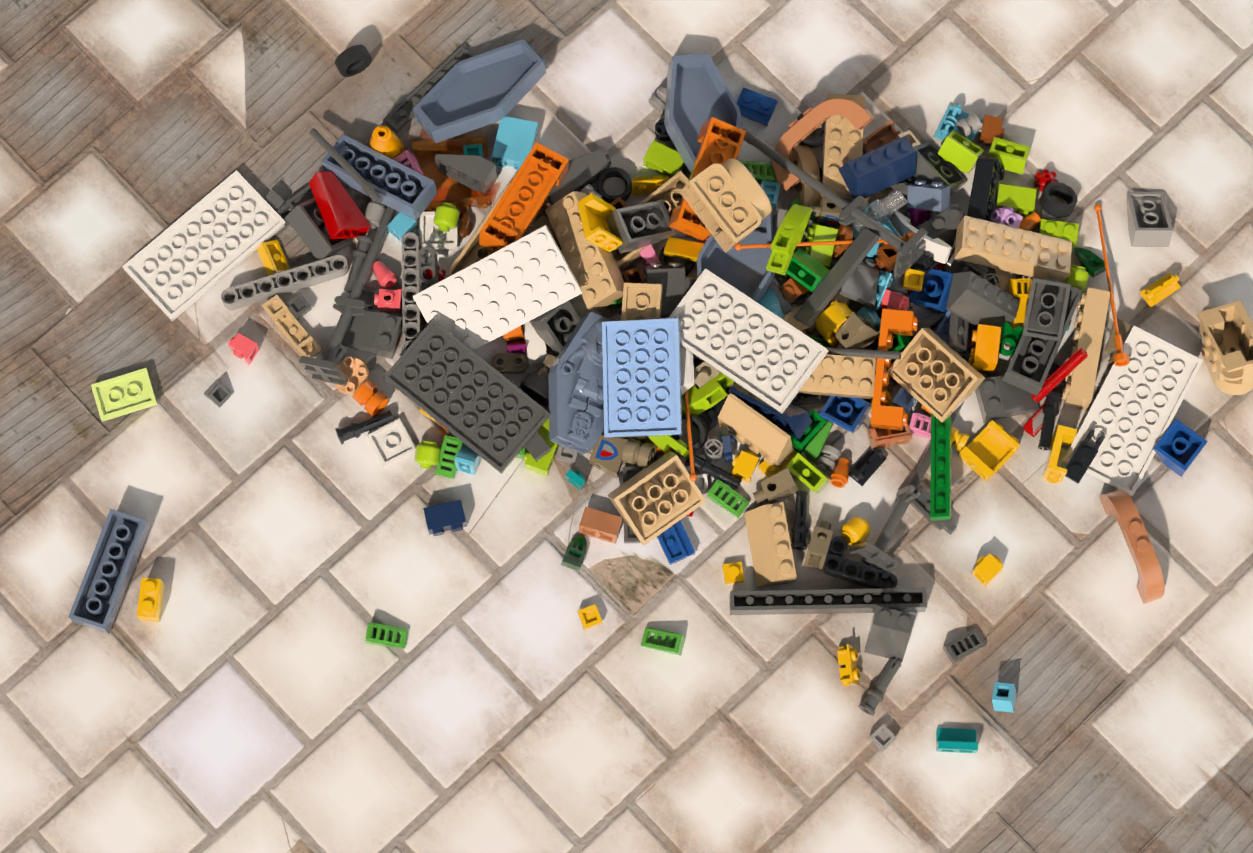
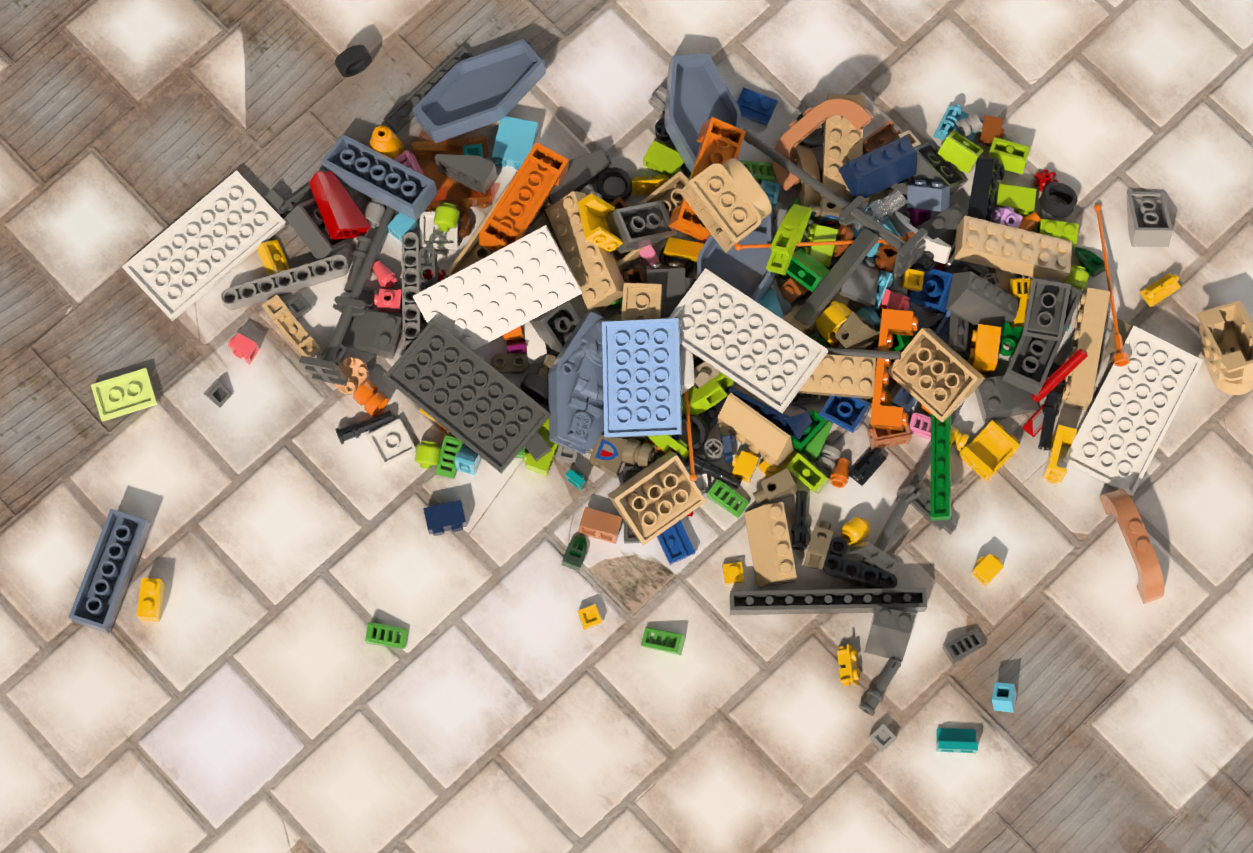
dark grey bar [309,128,383,203] -> none
black hinge [1065,429,1105,484] -> none
blue slope [1153,419,1208,477] -> none

